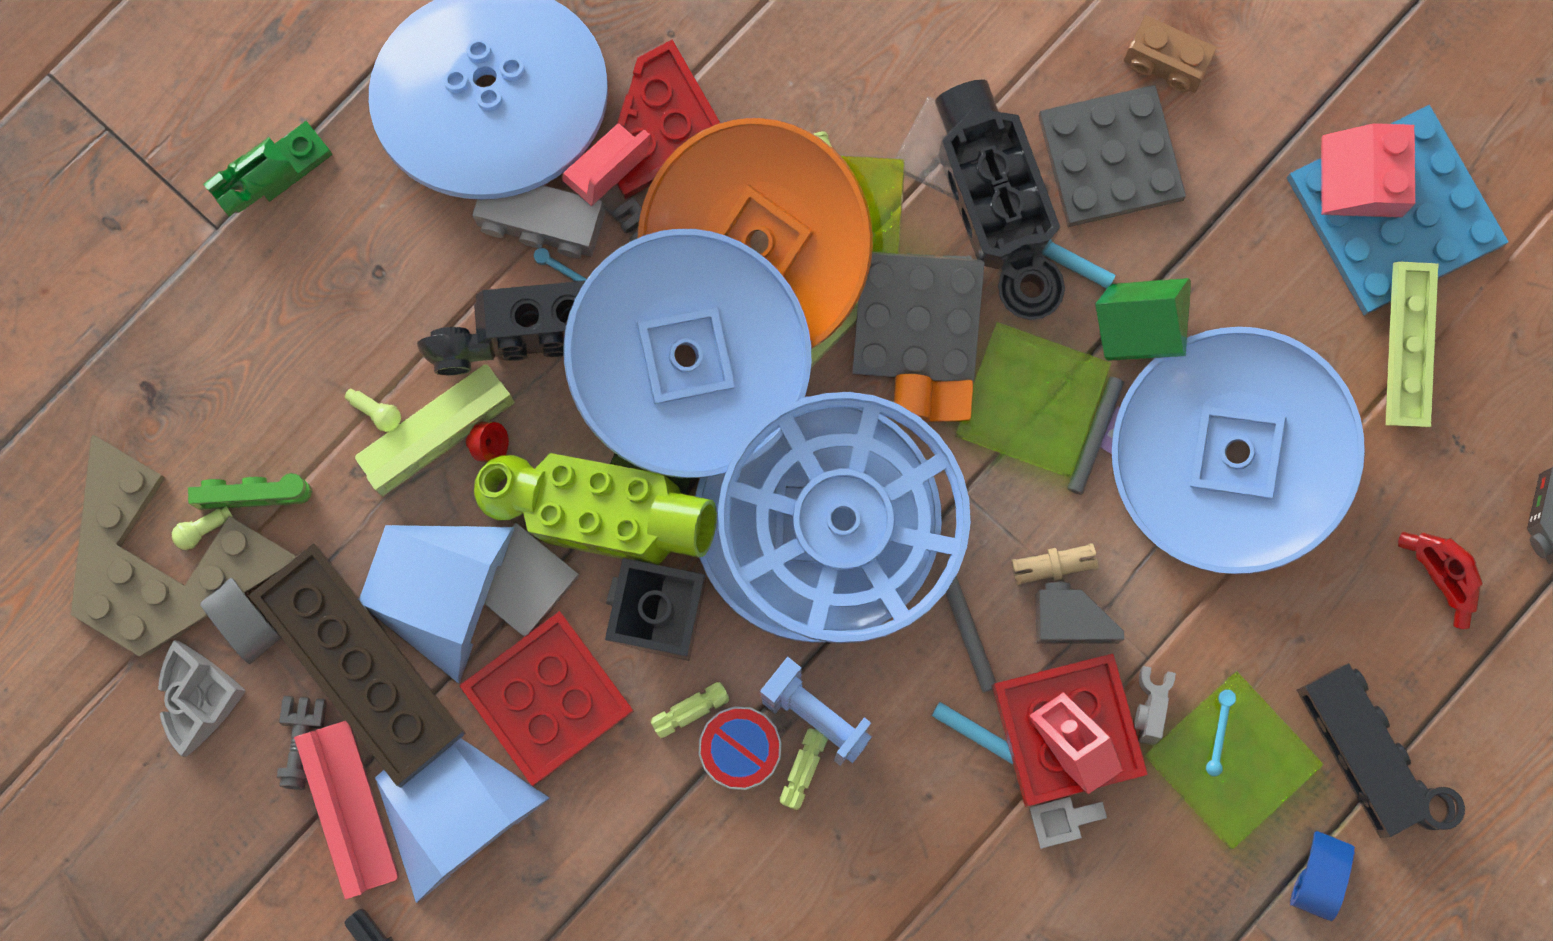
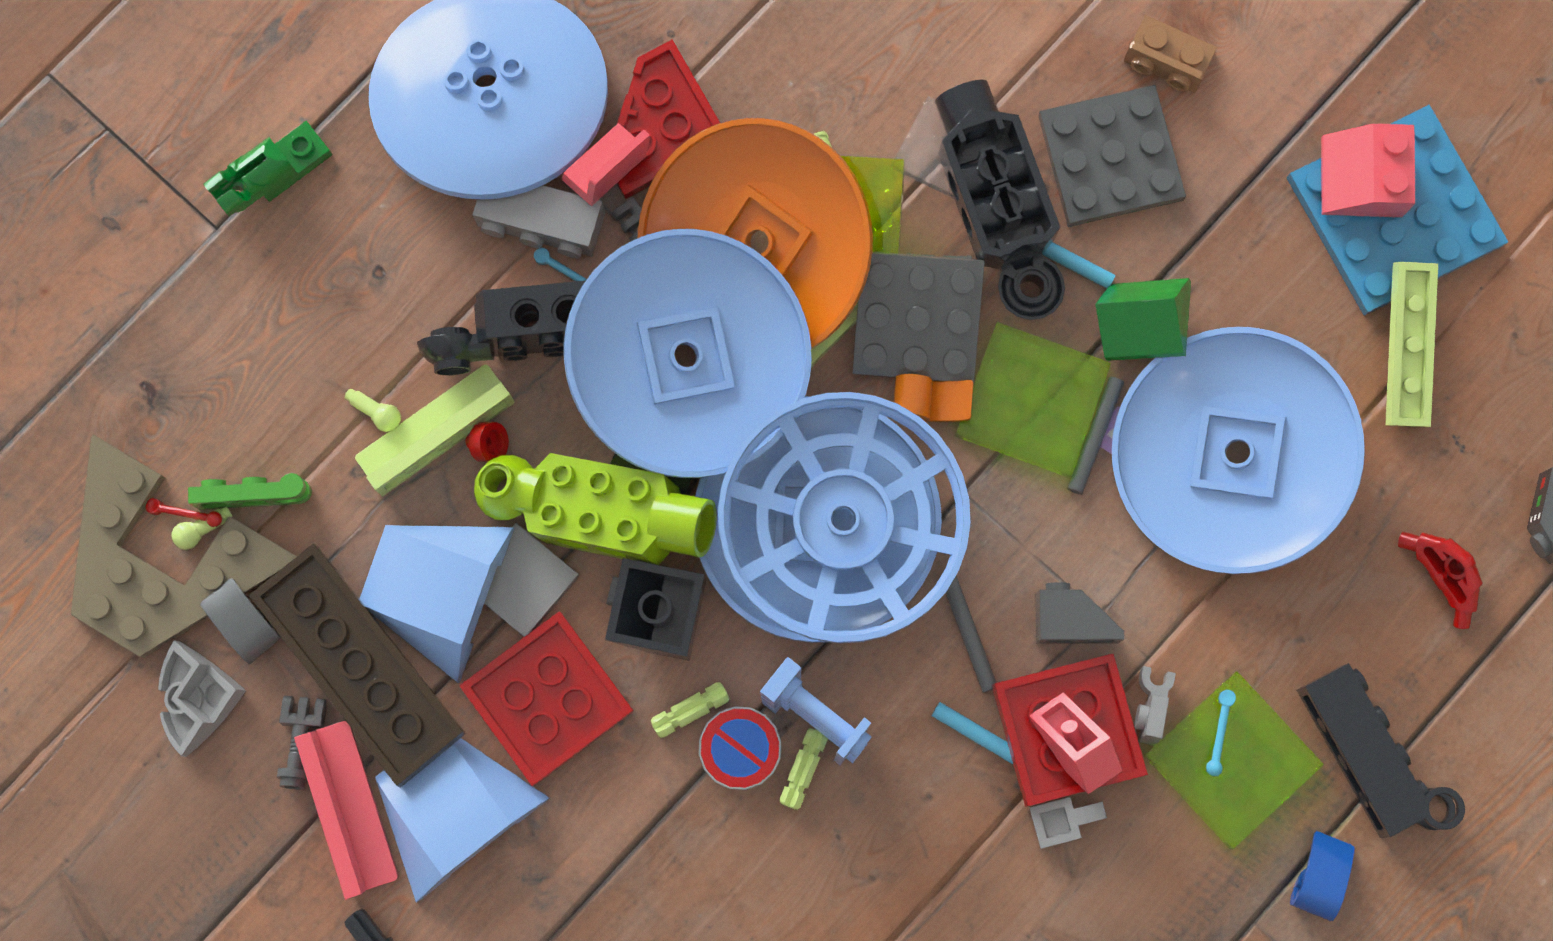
tan pin [1012,543,1098,586] -> none
none -> red hinge [145,498,223,527]

